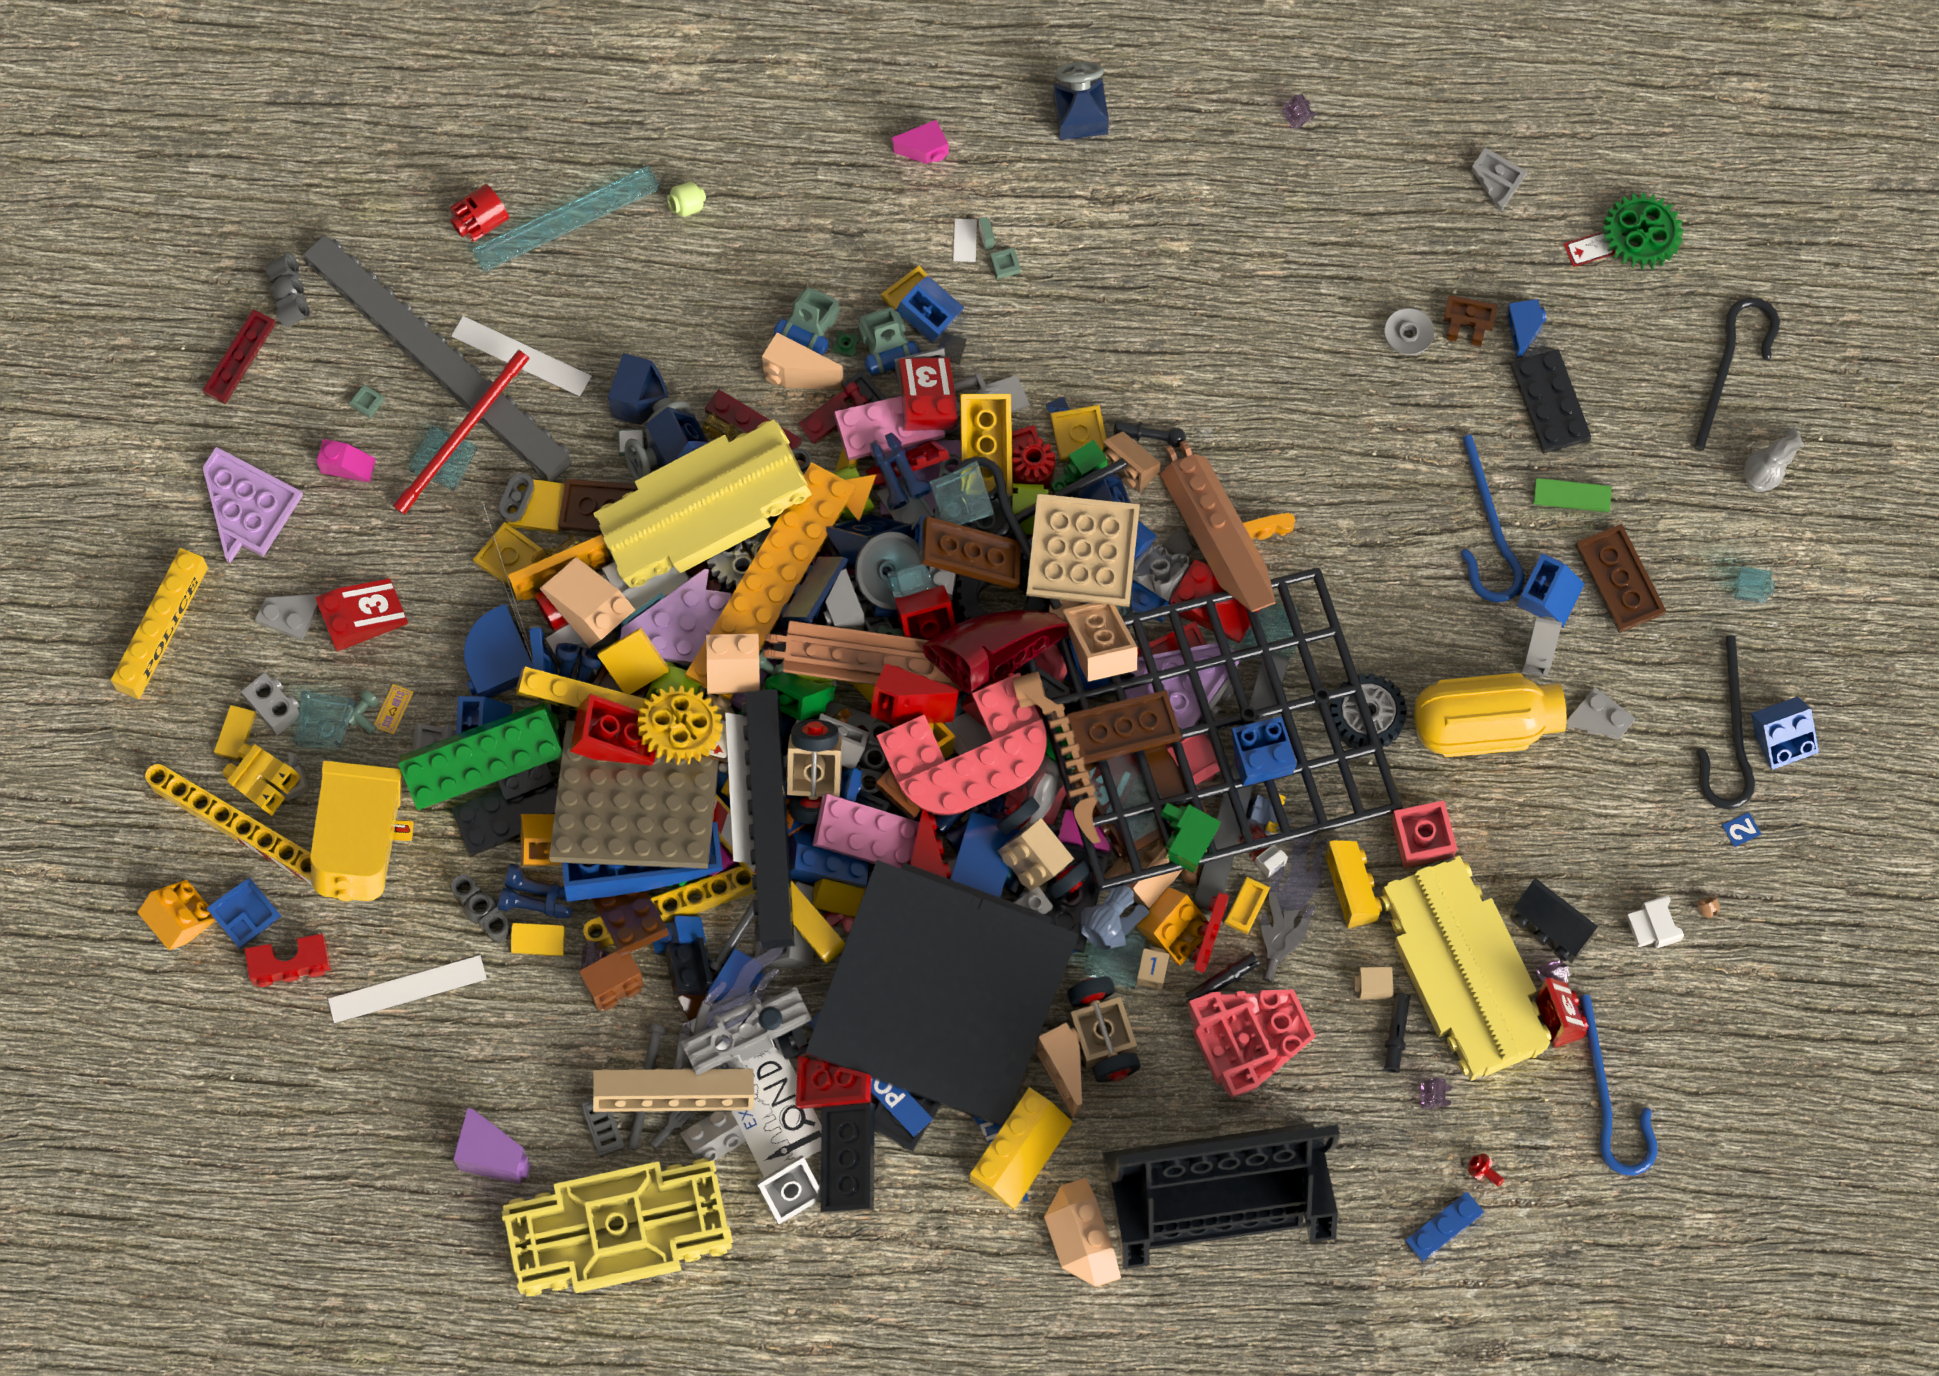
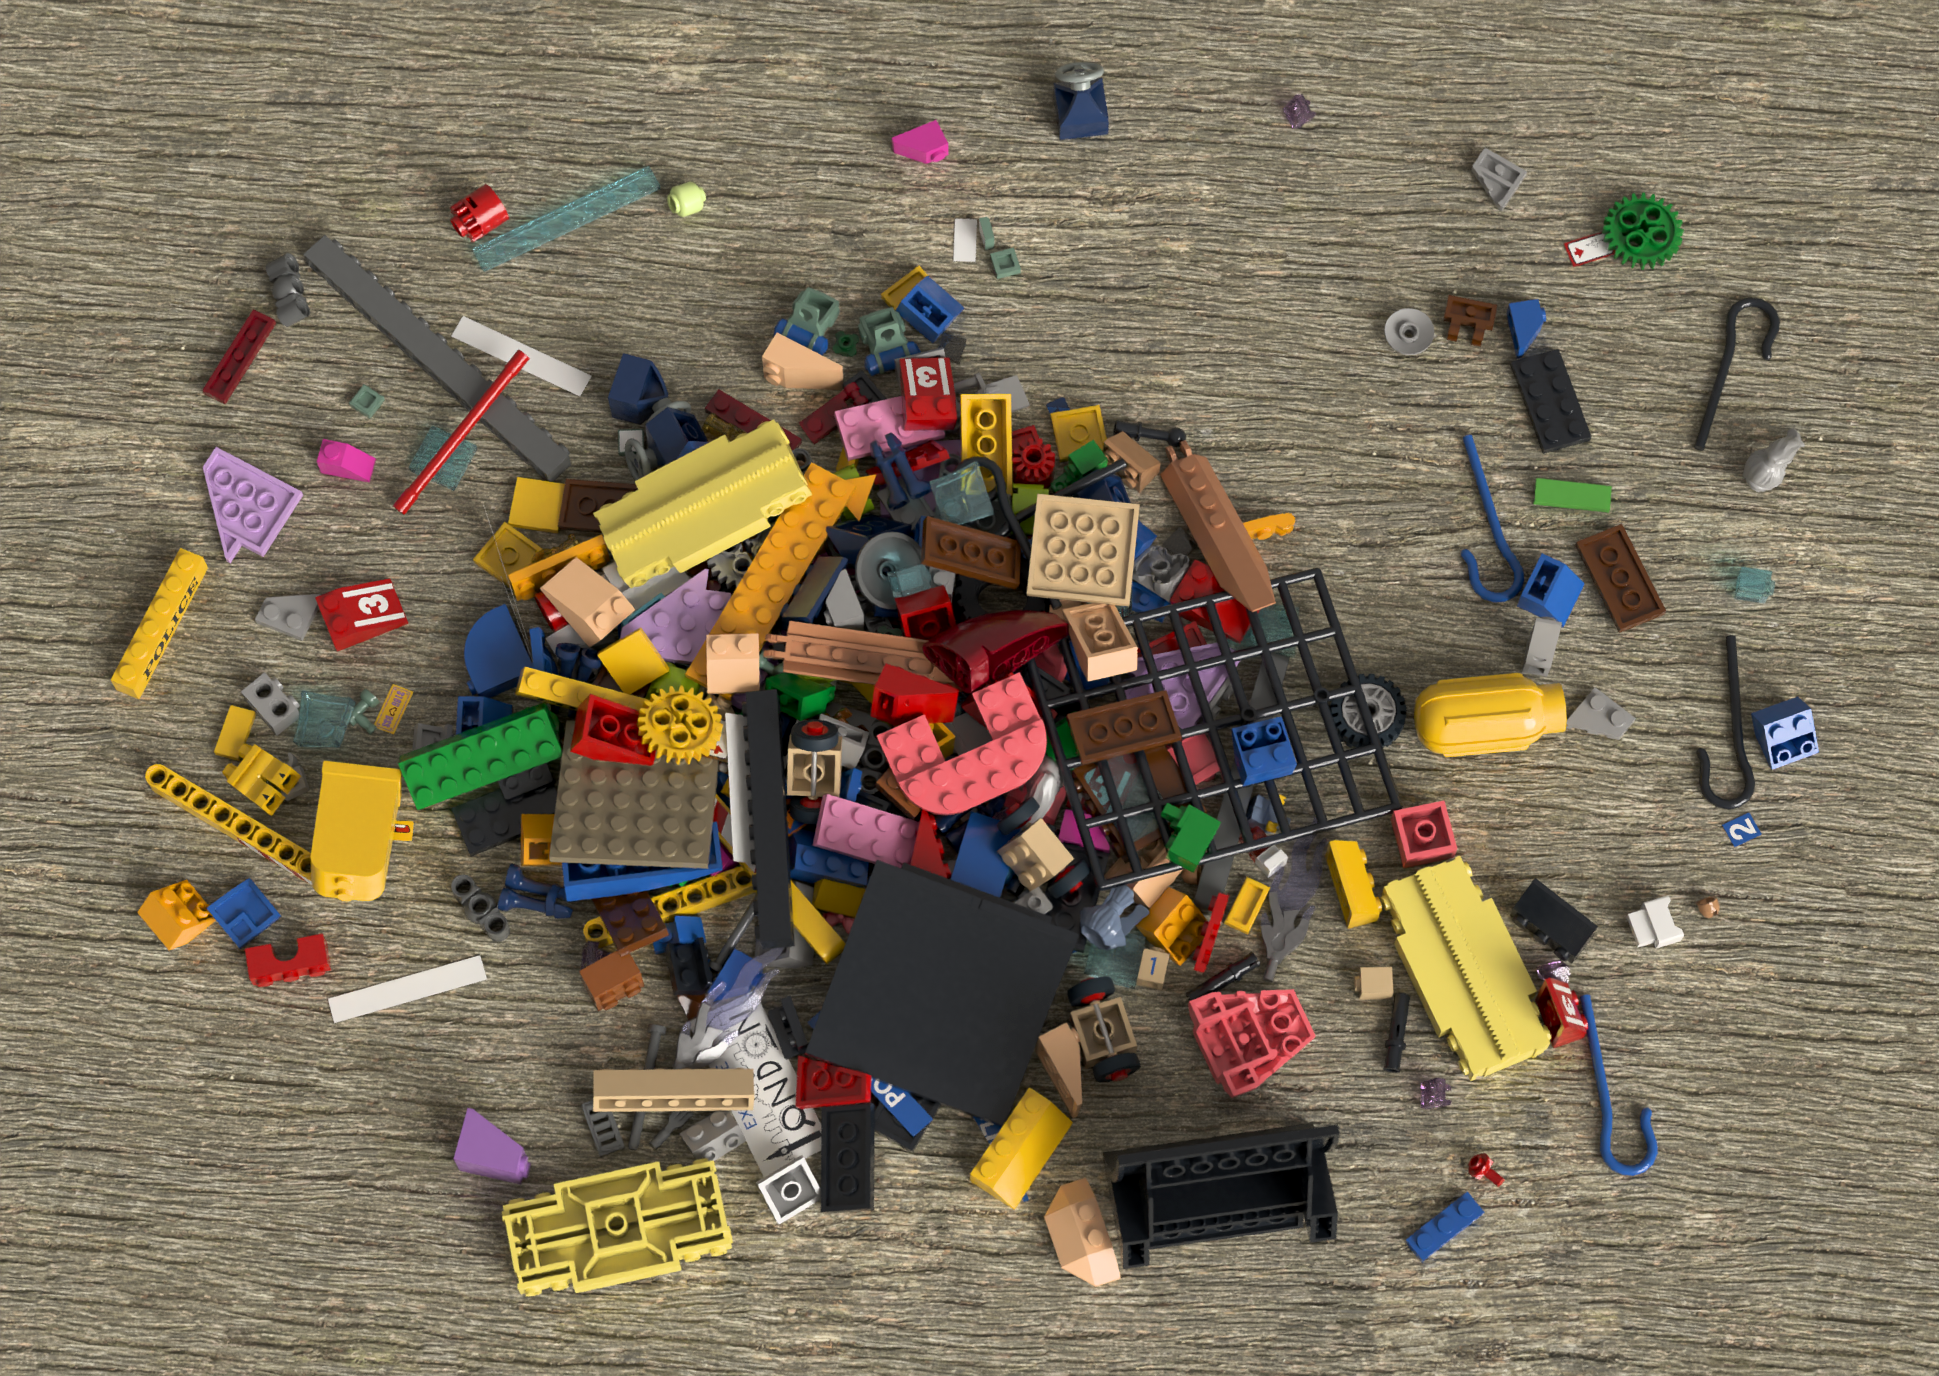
dark grey plate [499,473,535,522] -> none
yellow slope [511,923,566,956] -> none
light grey piece [681,987,812,1075] -> none
medium nougat piece [1013,671,1101,844] -> none

